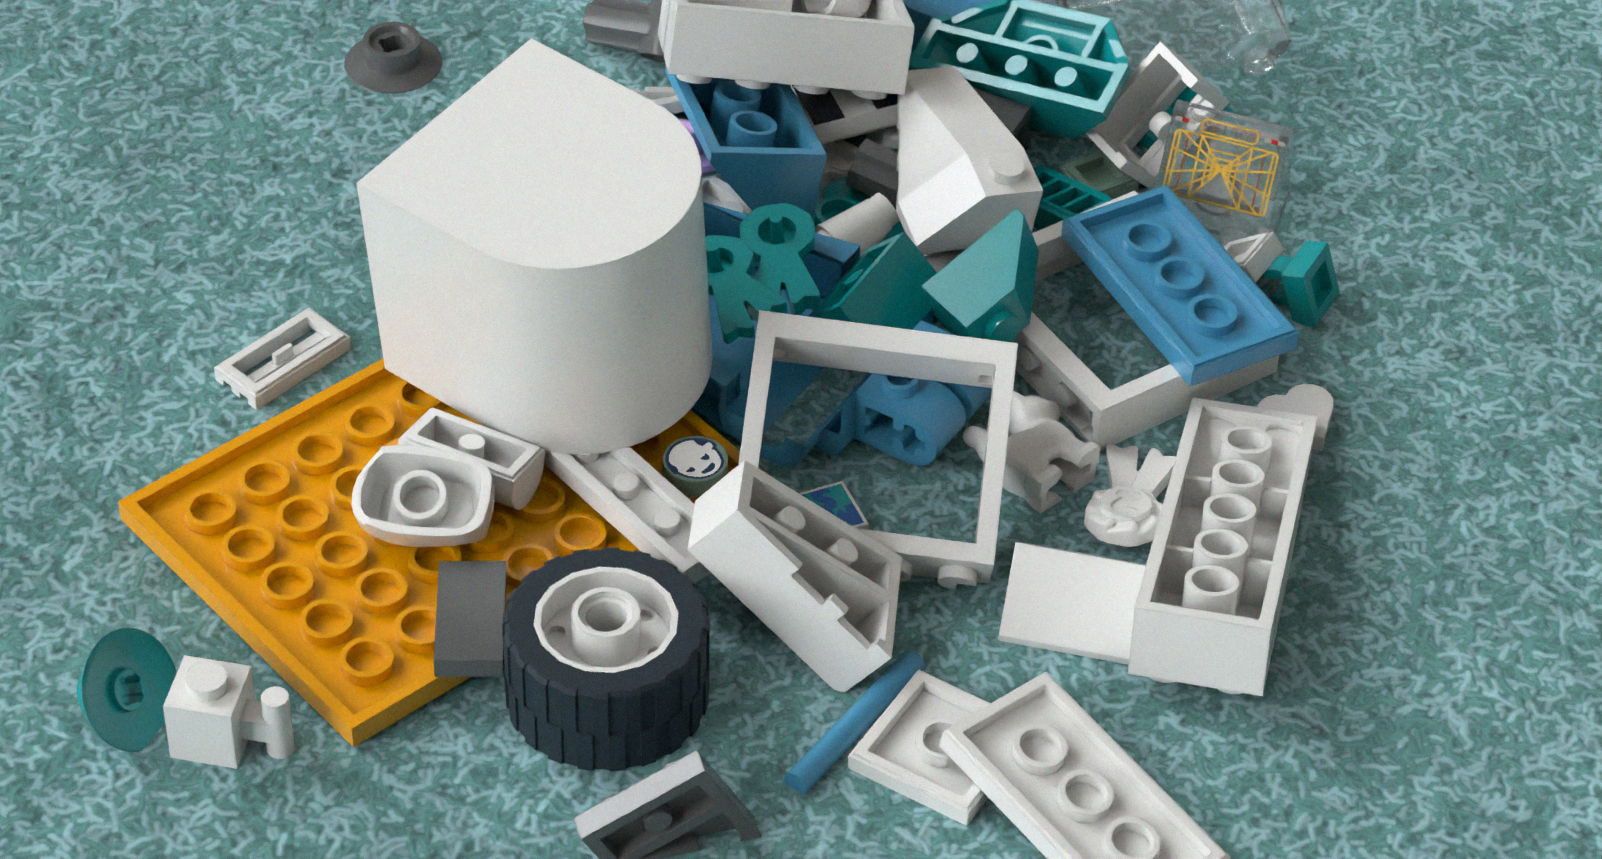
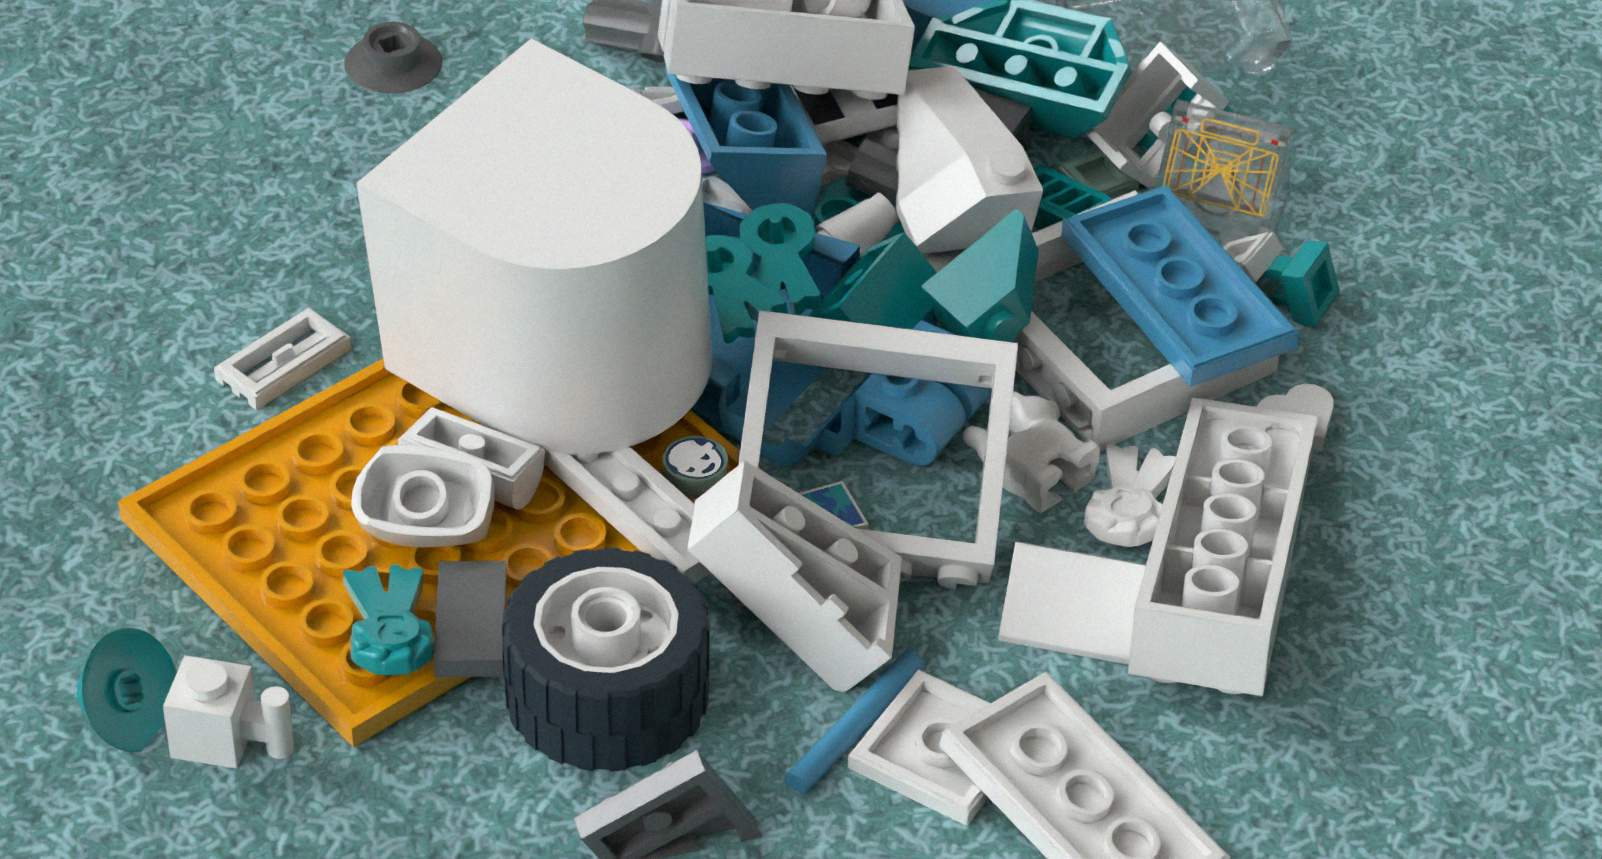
none -> teal piece [343,564,434,675]

